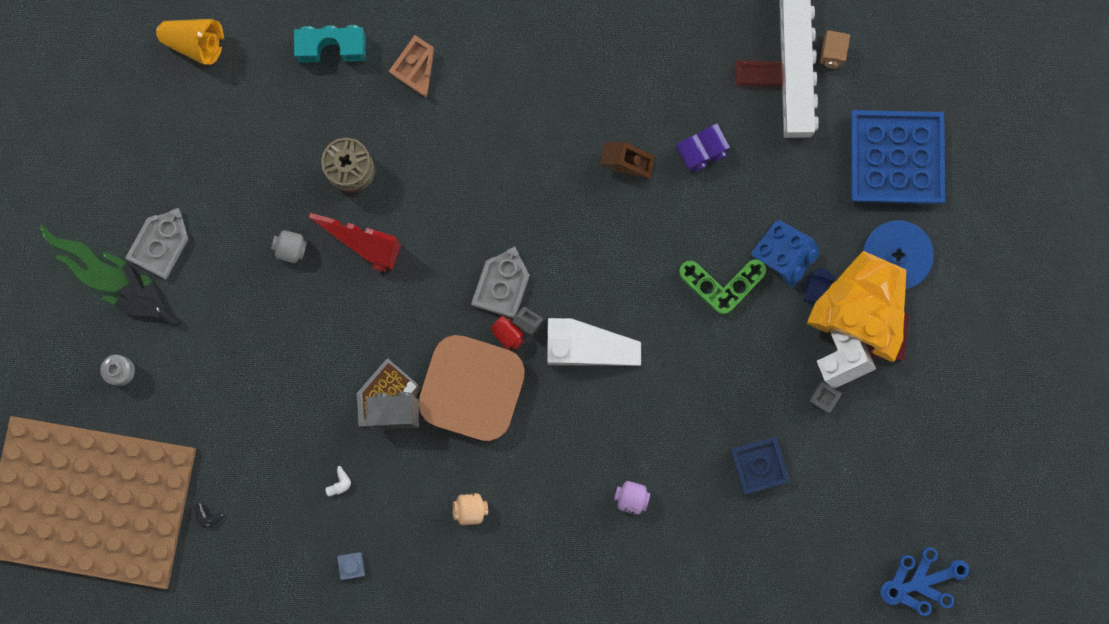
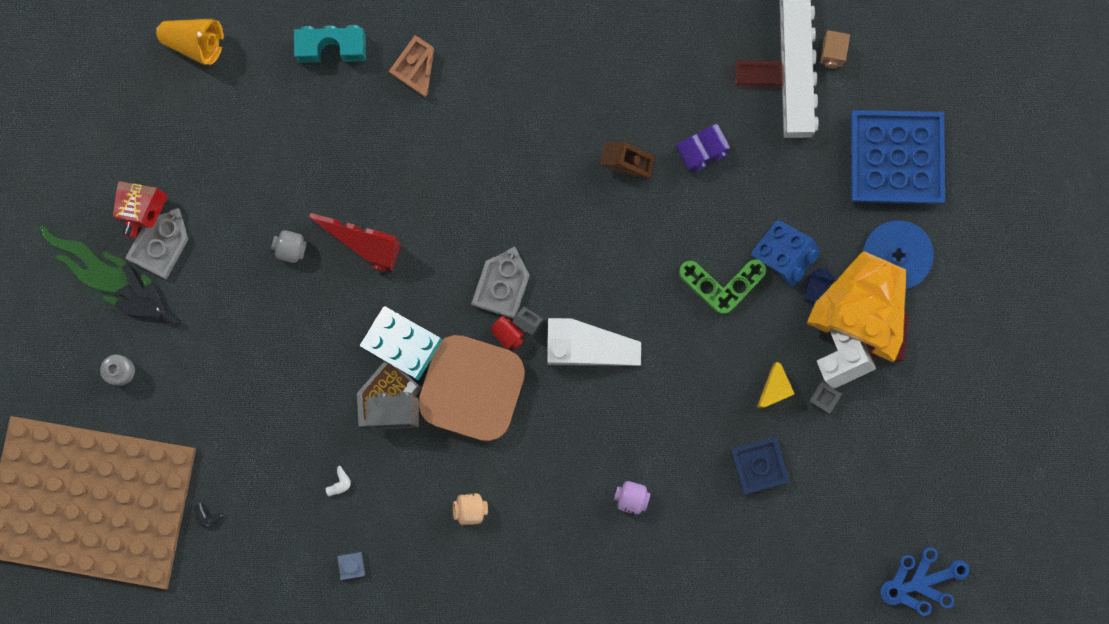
dark tan wheel [321,138,375,194] -> none
none -> red torso [113,181,168,238]
none -> plate [360,306,443,380]
none -> yellow slope [757,362,794,409]

